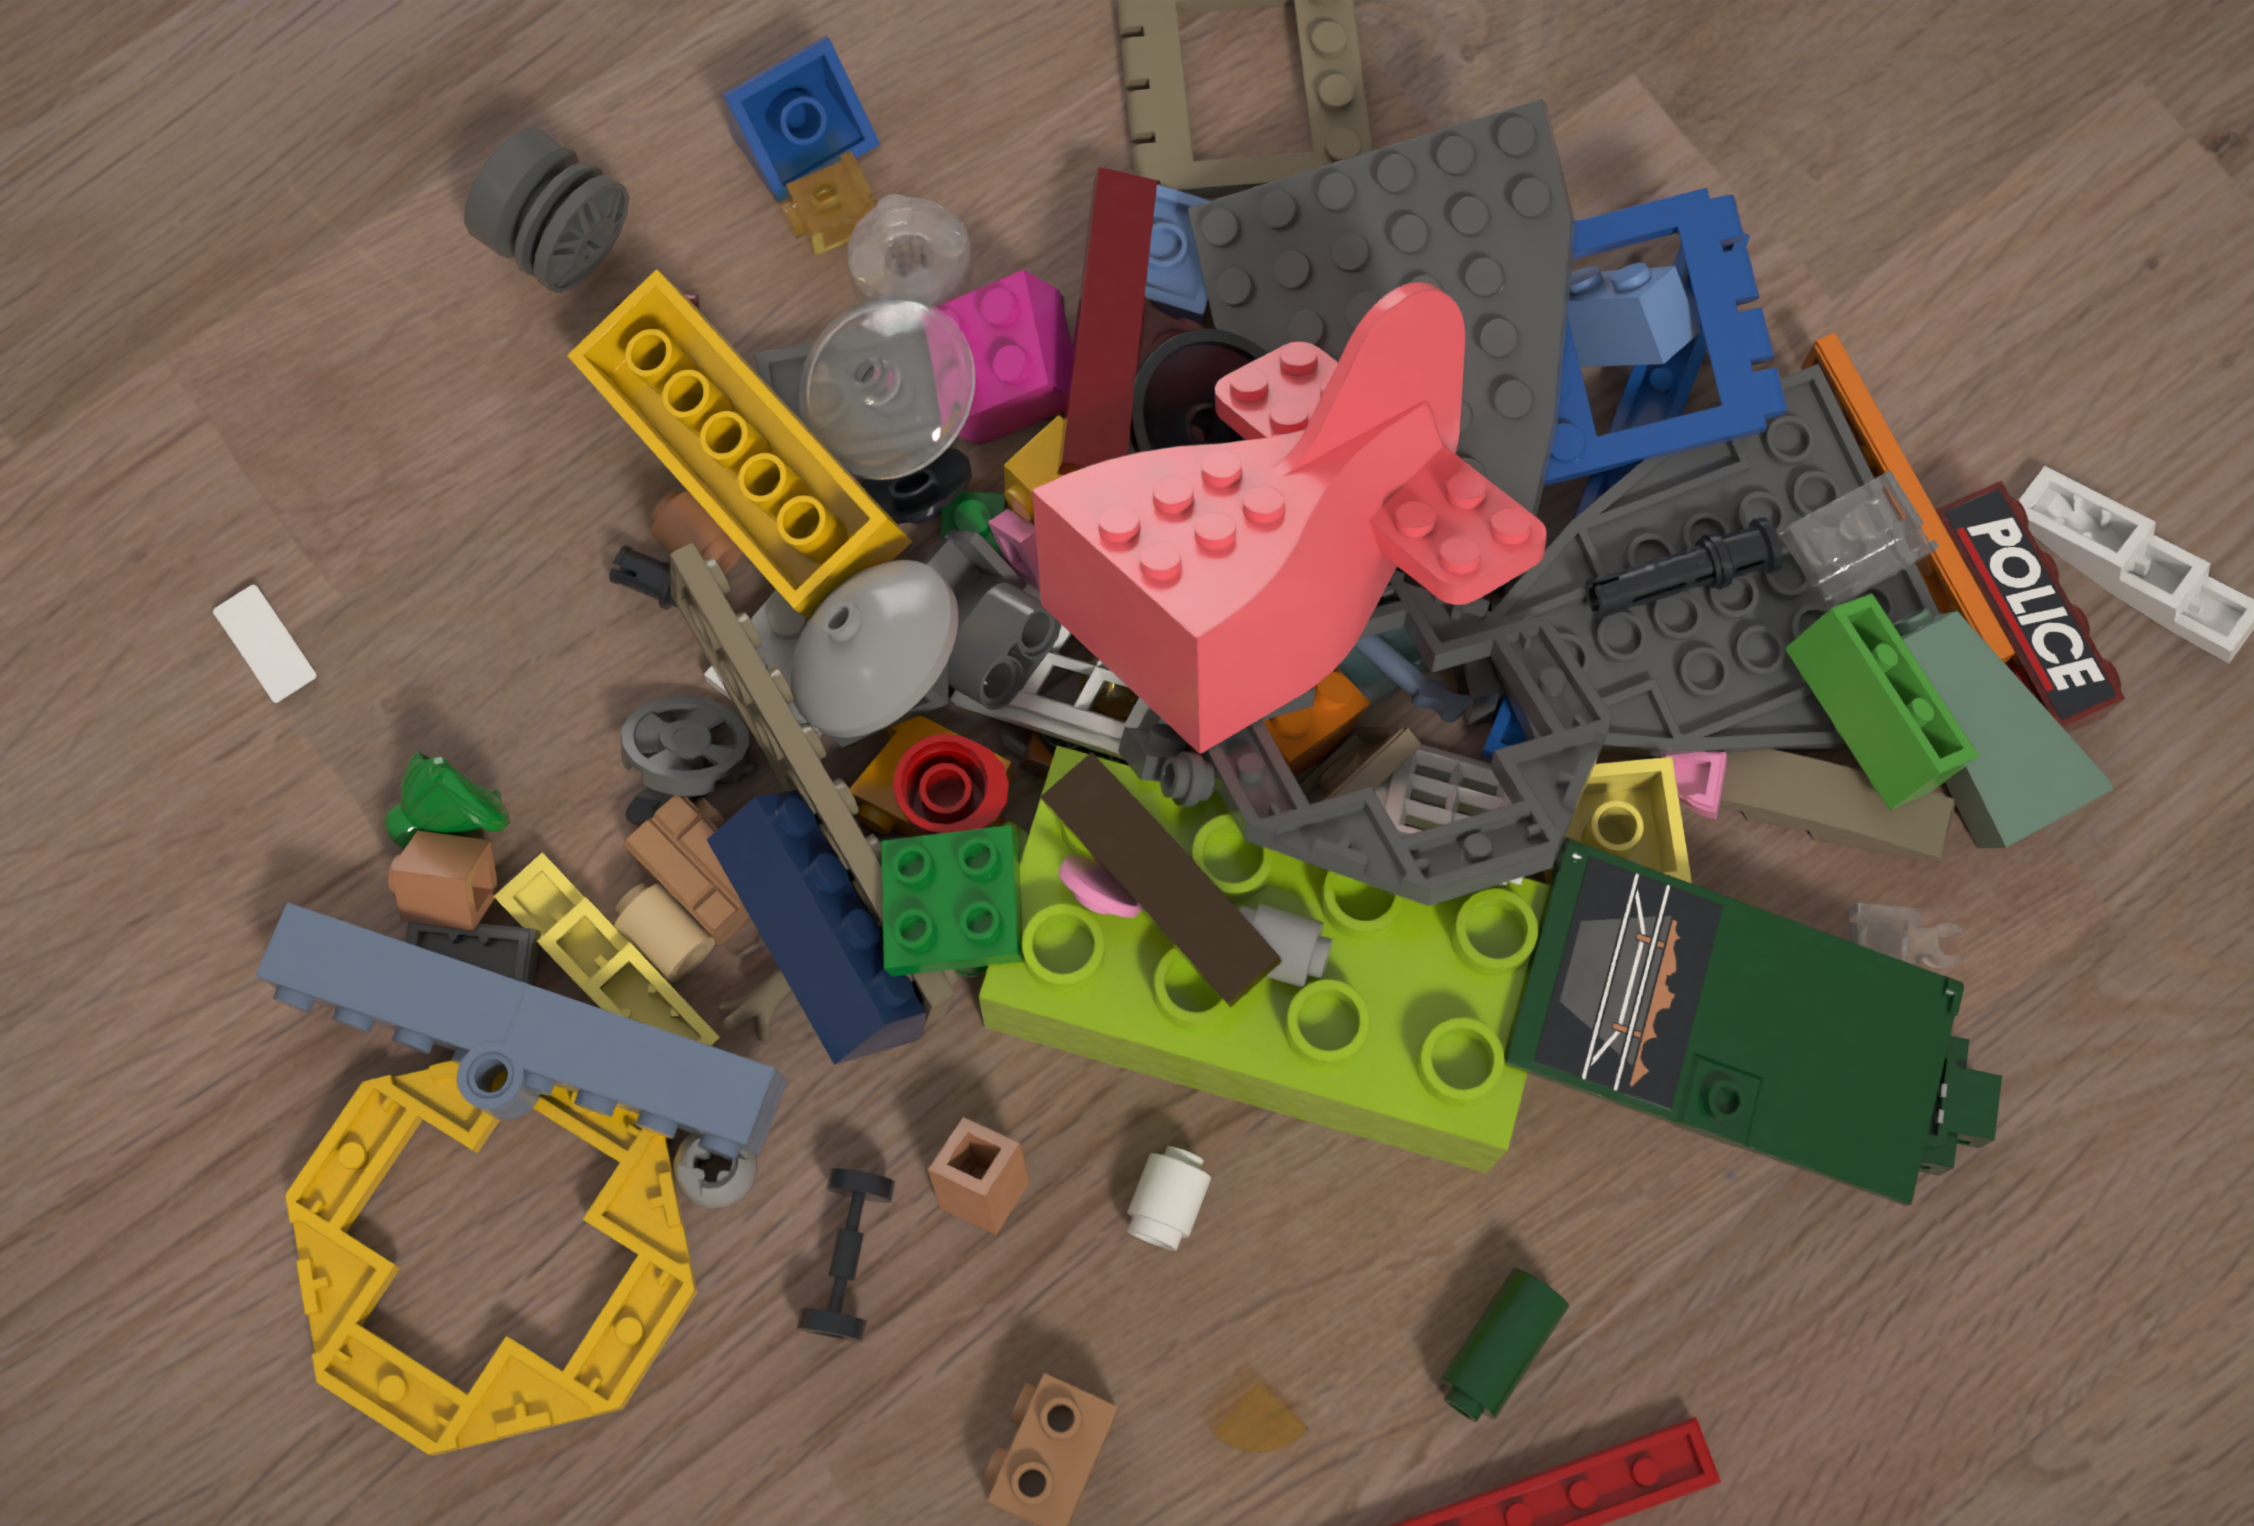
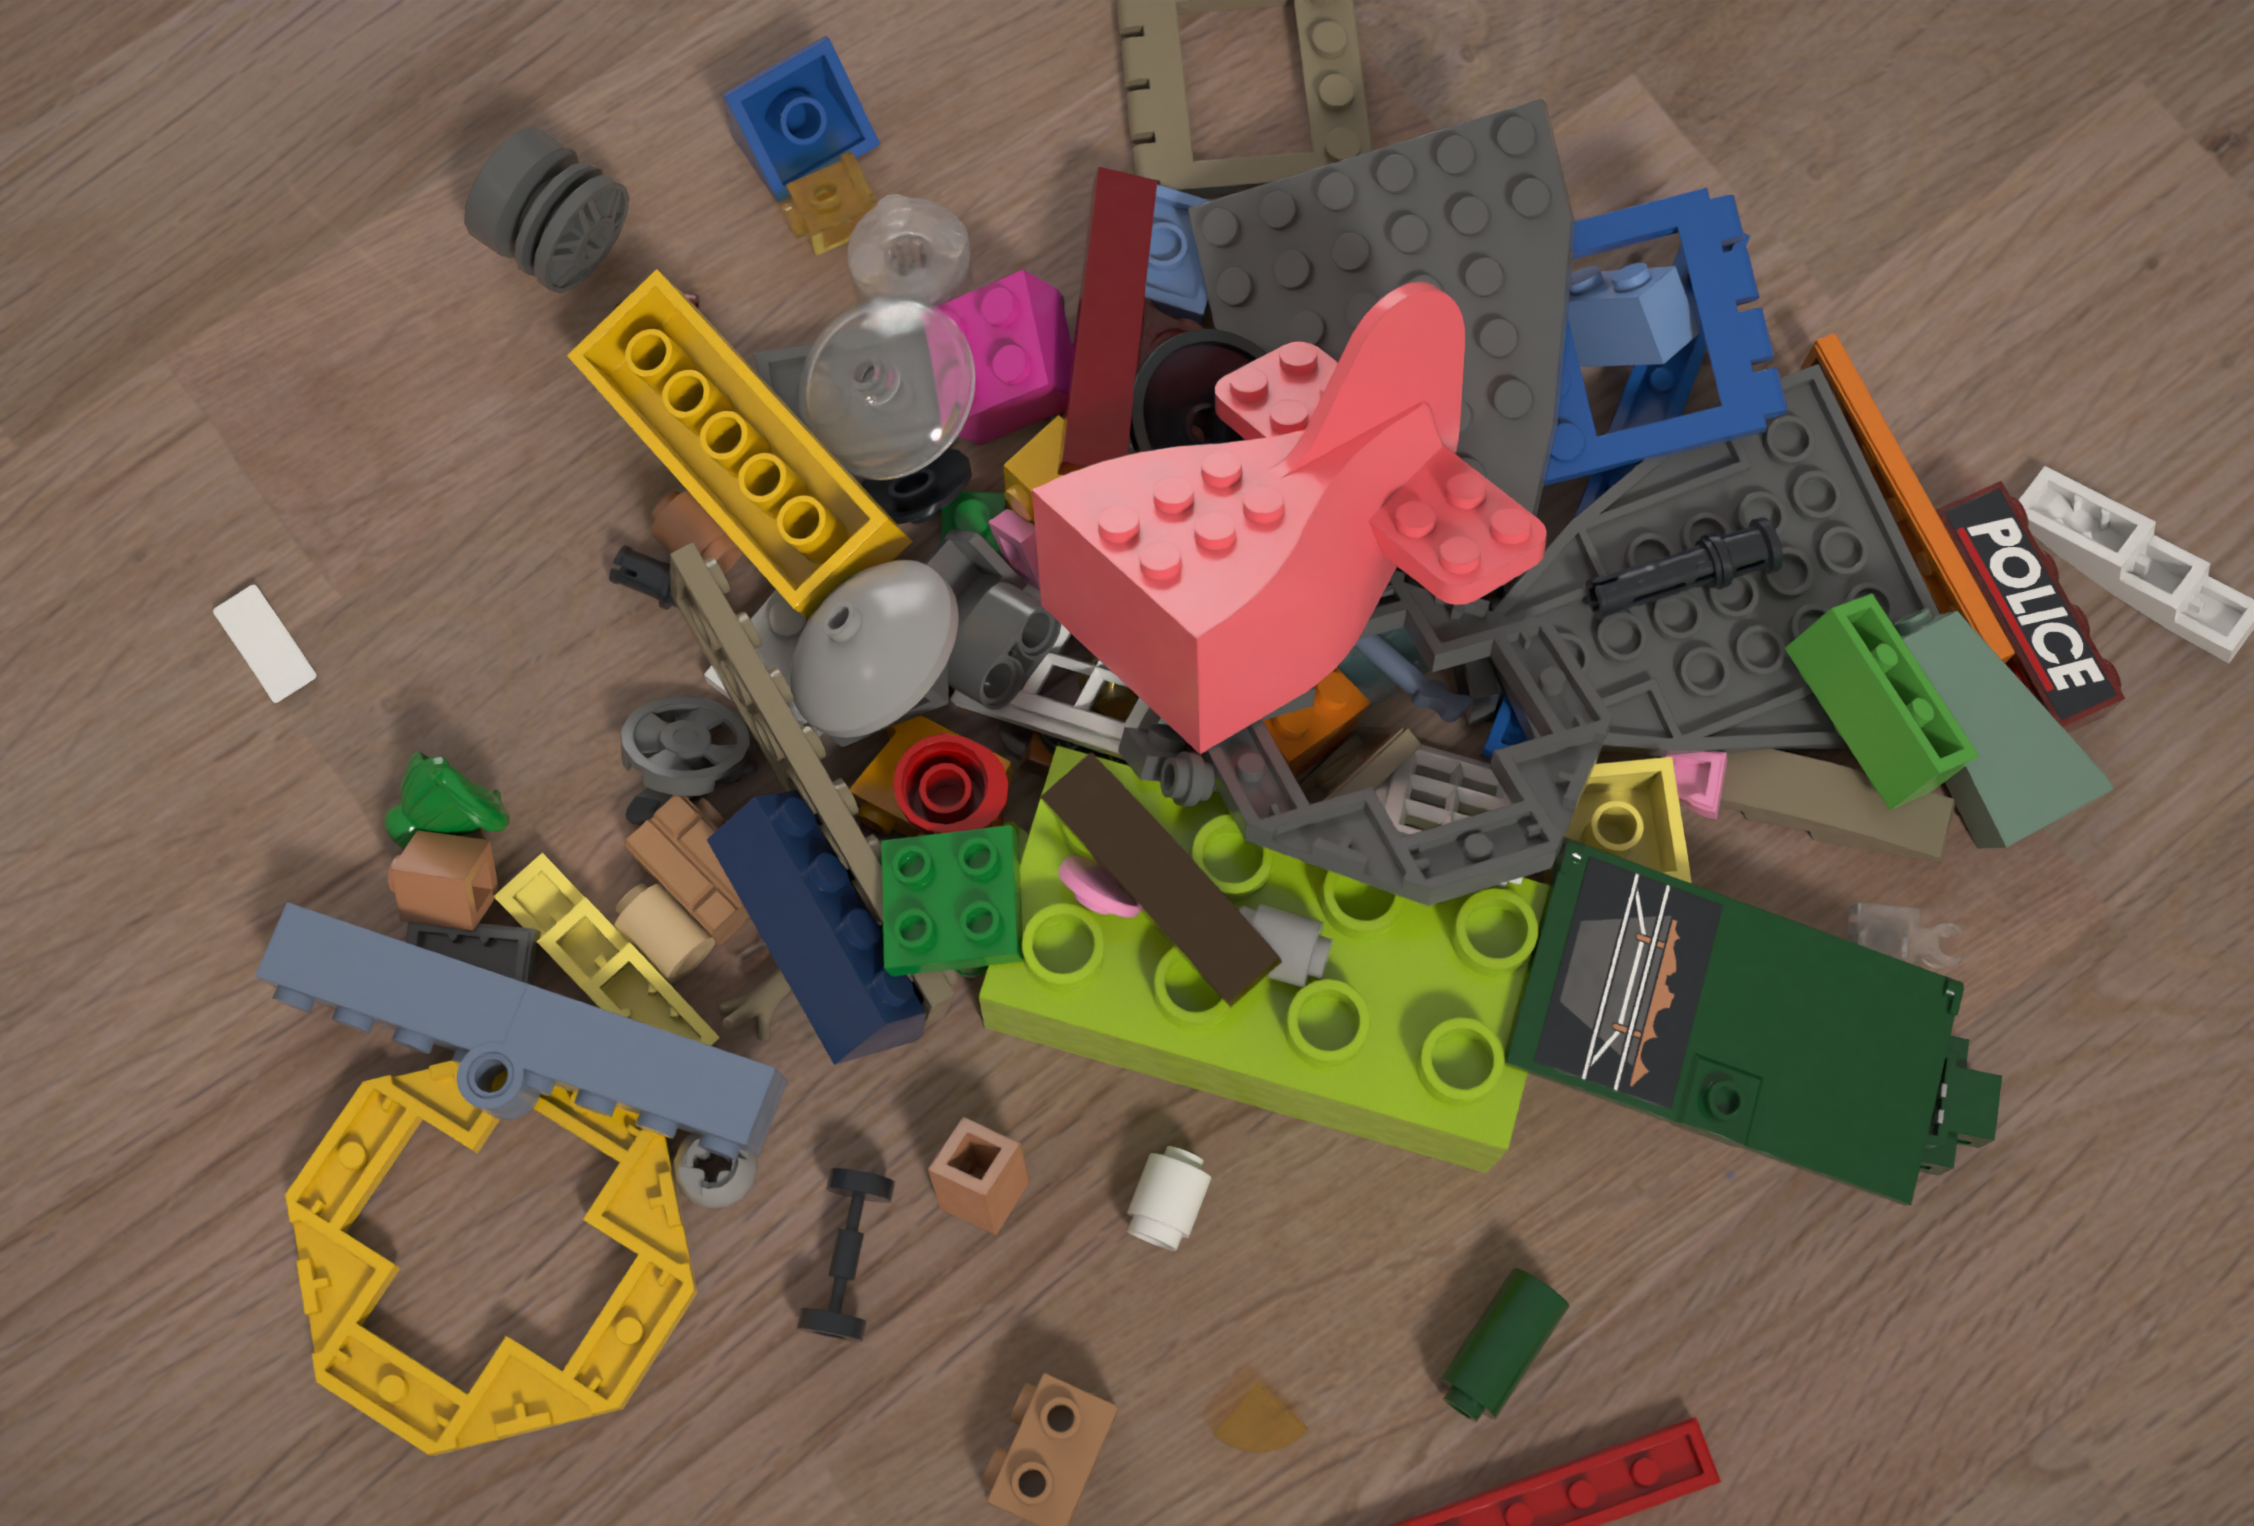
clear plate [1780,471,1939,611] -> none

